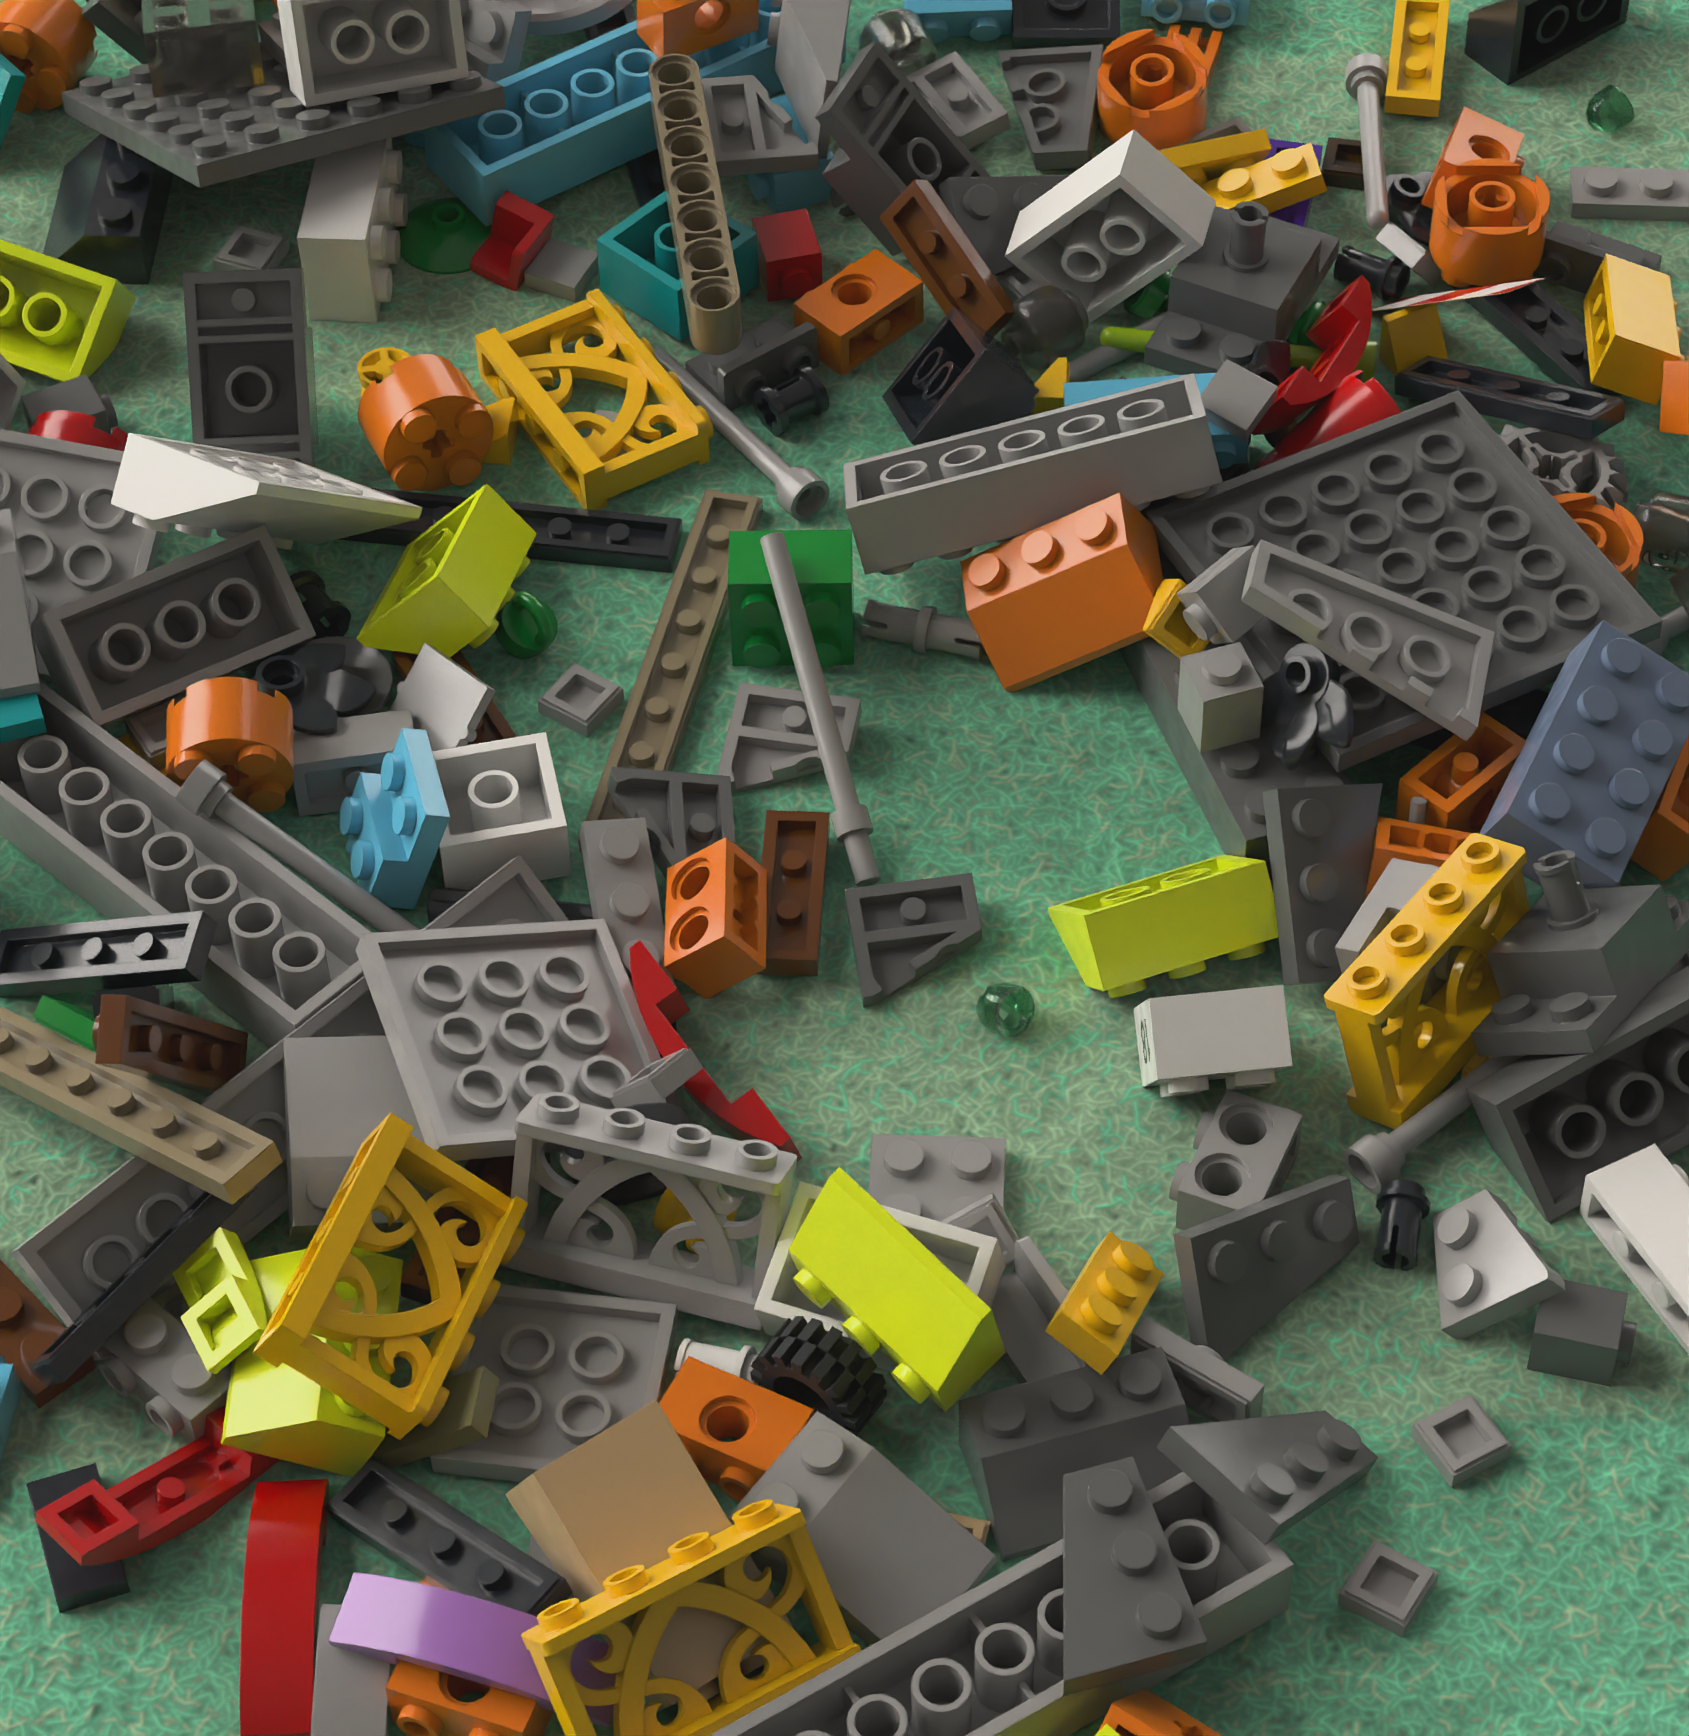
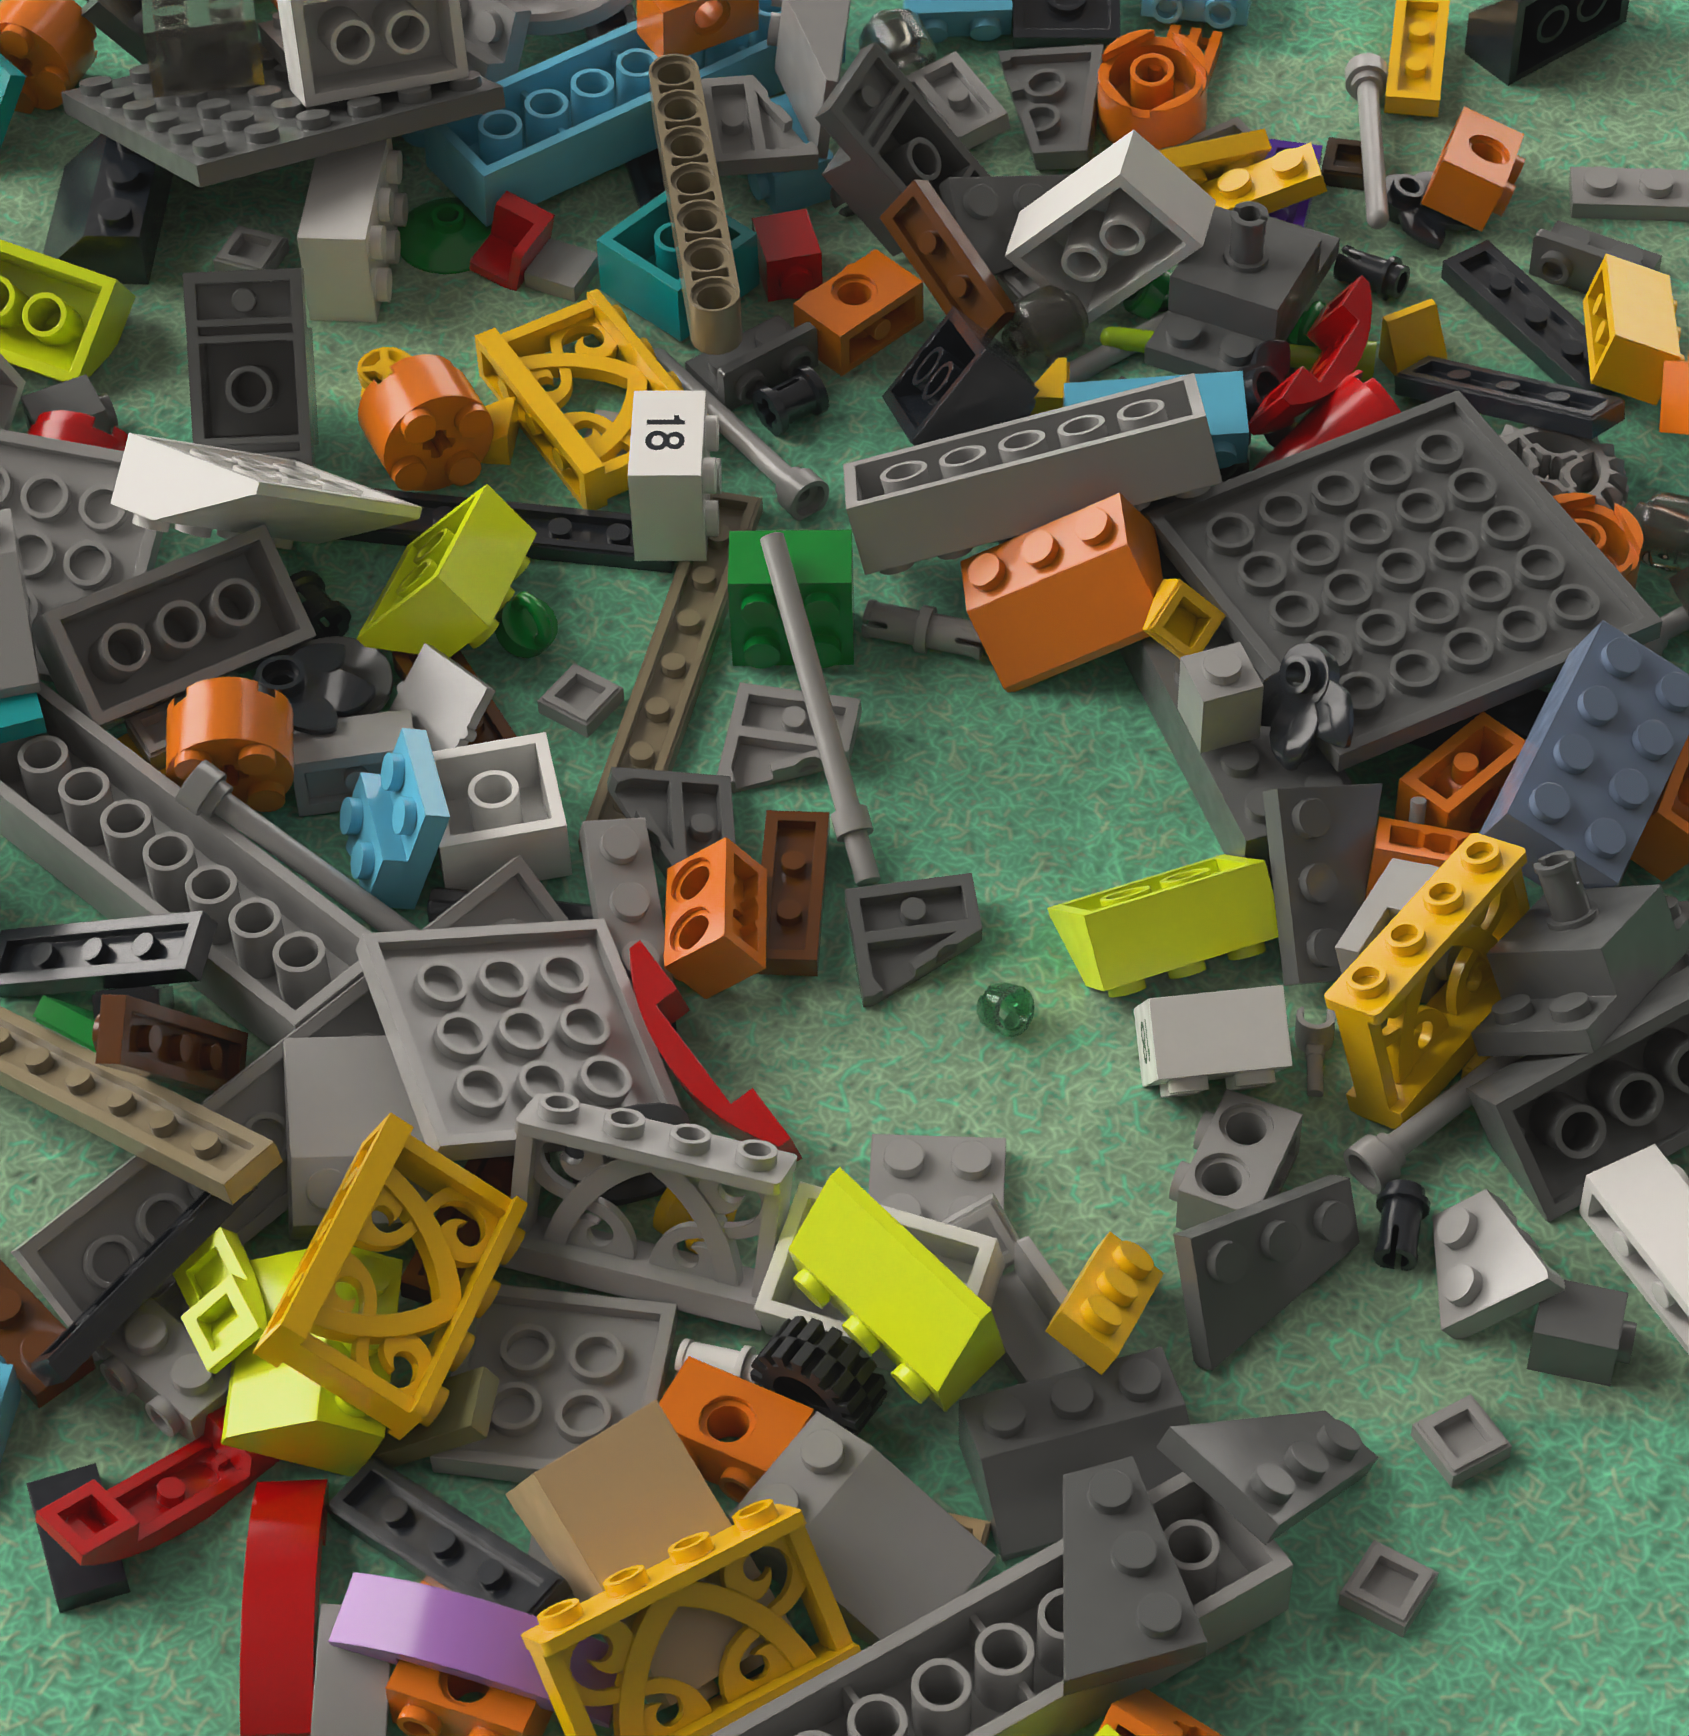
light grey tile [610,1048,703,1108] -> none
light grey plate [1130,1317,1264,1422] -> none
light grey brick [1177,545,1266,644] -> none
light grey tile [1201,359,1278,441] -> none
light grey wing [1241,539,1495,741] -> none
sticker [1372,278,1545,311] -> none
light grey tile [1375,223,1442,287] -> none
orange brick [1429,158,1550,287] -> none
clear green hinge [1585,85,1634,133] -> none
none -> white brick [628,391,722,561]
none -> light grey hand [1294,1007,1336,1097]

